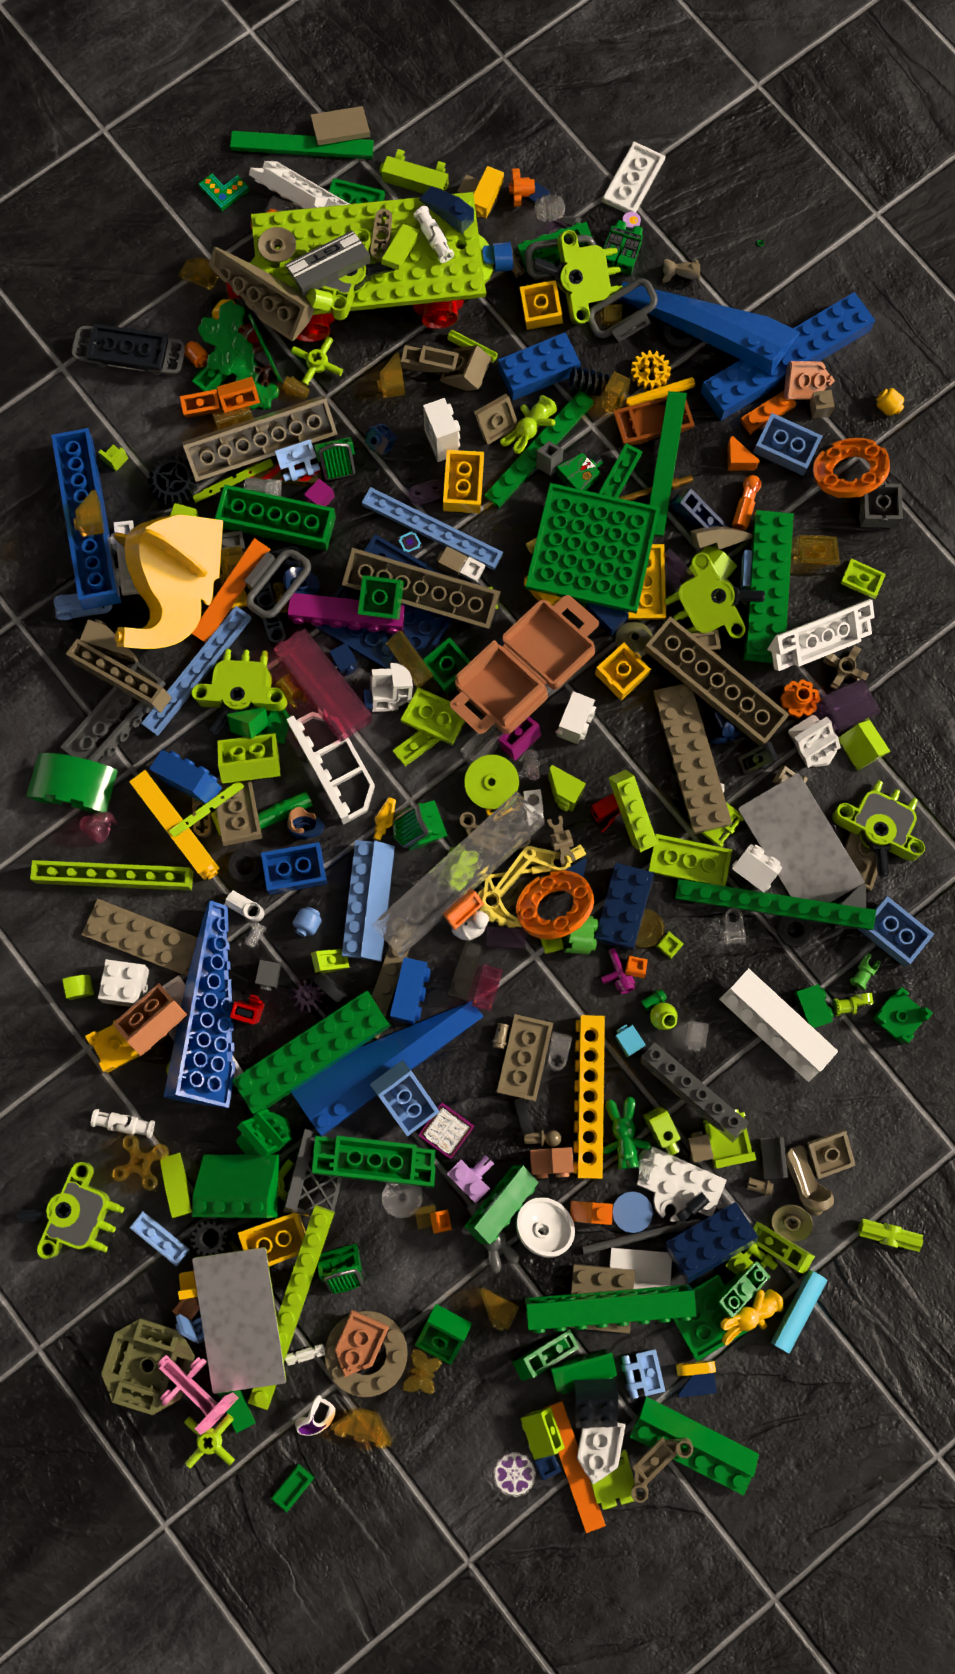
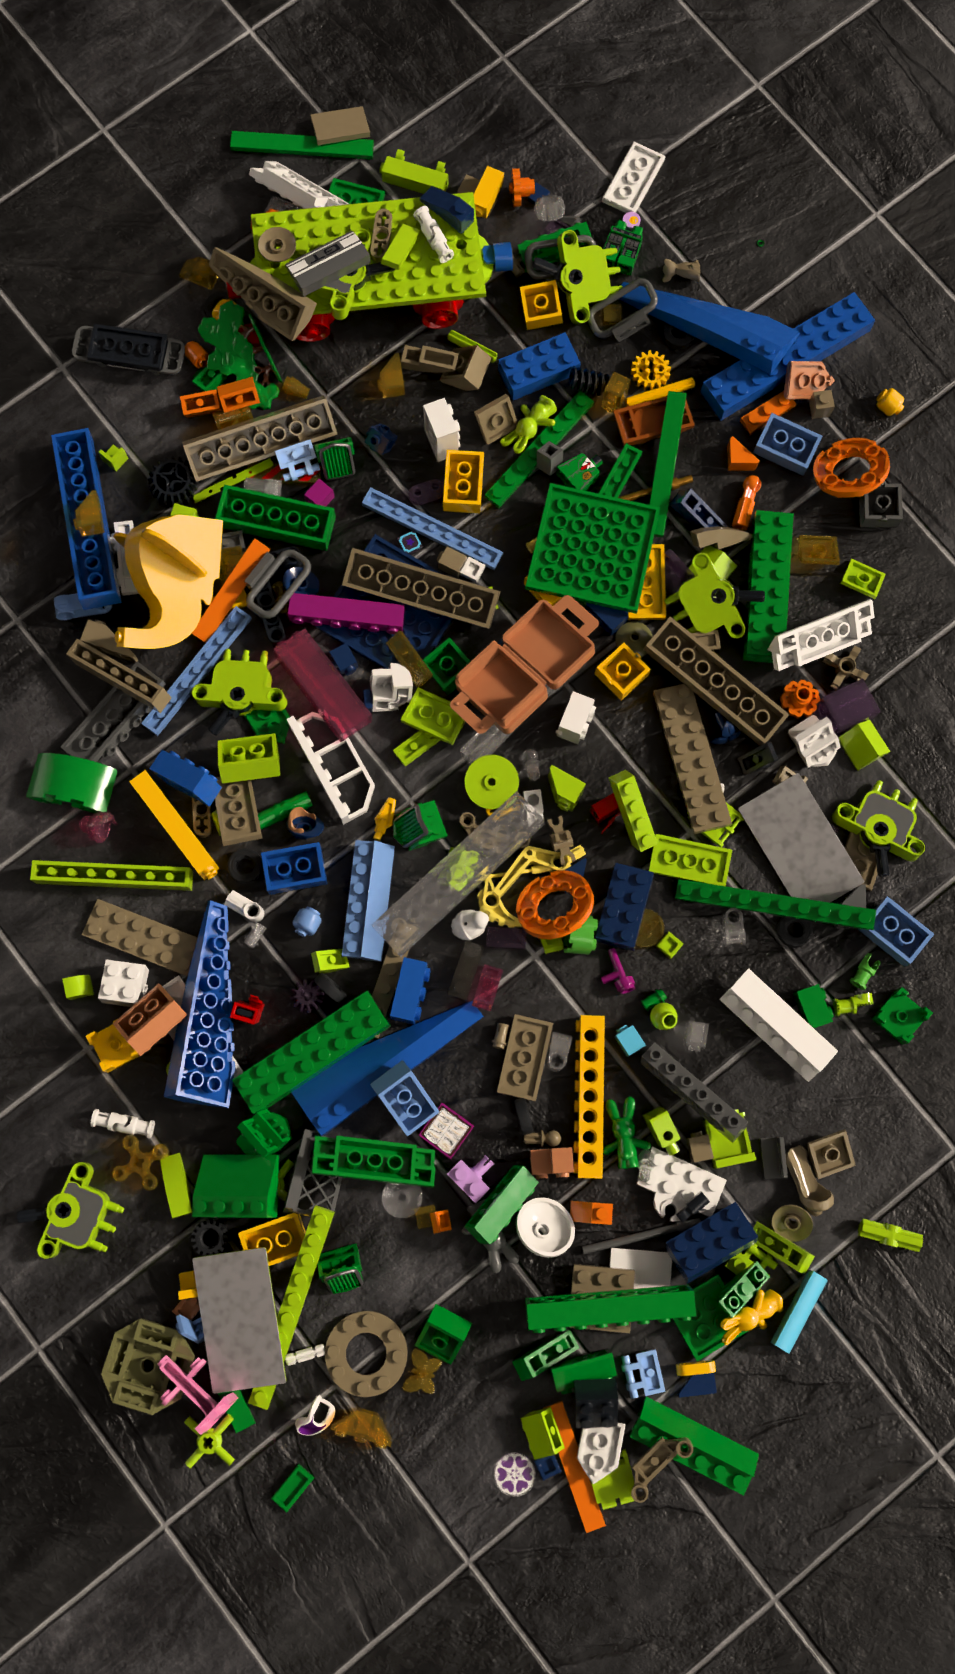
light blue tile [129,1211,190,1266] -> none
lime piece [169,781,244,837] -> none
green tile [199,173,250,212] -> none
green slope [227,707,269,739] -> none
dark grey brick [255,960,281,991] -> none
clear yellow piece [275,675,307,710] -> none
lime bar [291,336,343,386] -> none
lime brick [306,288,333,311] -> none
nougat tile [334,1310,389,1377] -> none
green brick [358,575,404,620] -> none
orange tile [442,889,484,930] -> none
clear yellow slope [480,1287,519,1331] -> none
magenta brick [498,717,541,761] -> none
medium blue tile [612,1192,653,1233] -> none
orange tile [625,956,647,978] -> none
white brick [732,845,782,892] -> none
medium blue tile [740,550,752,590] -> none
dark tan pin [747,1177,773,1196] -> none

